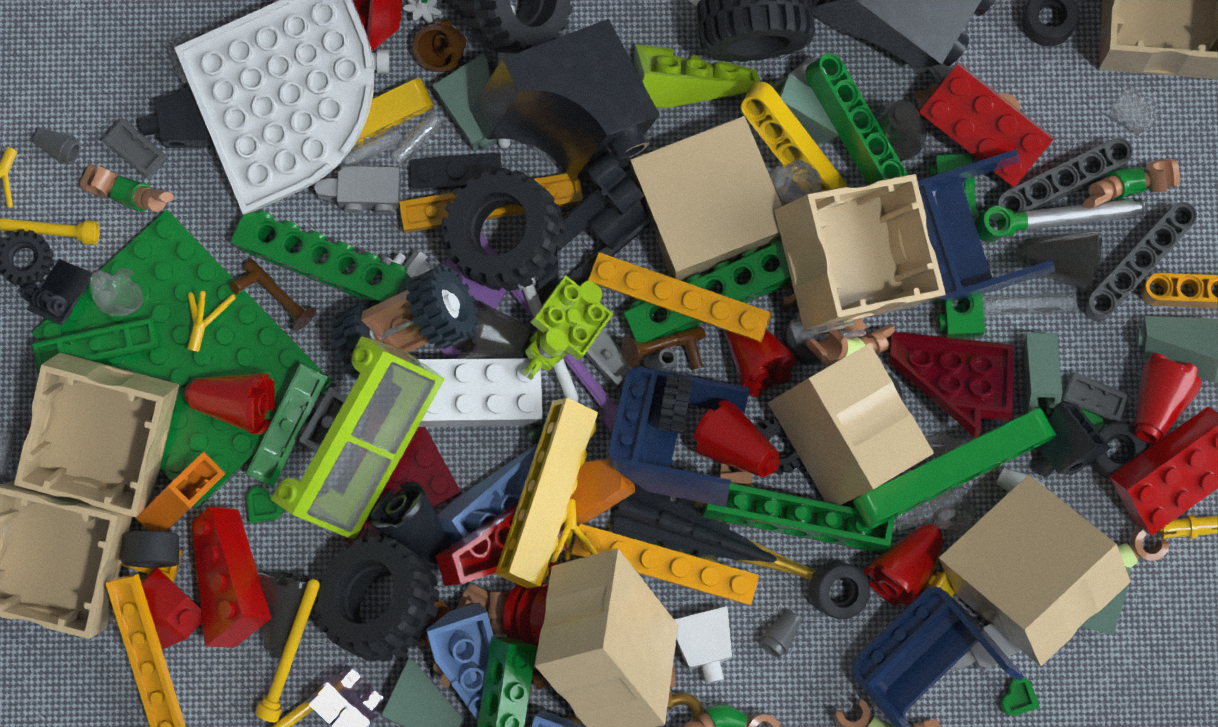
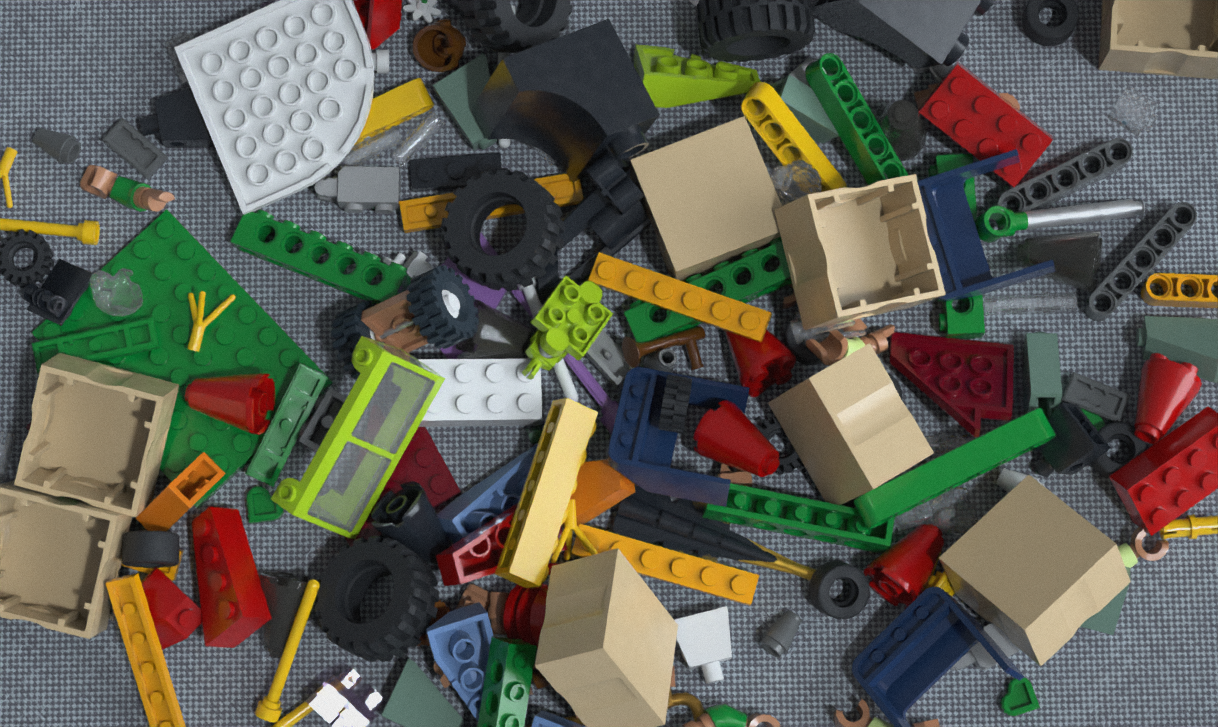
reddish brown piece [230,259,317,331] -> none
nougat piece [1082,159,1180,209] -> none

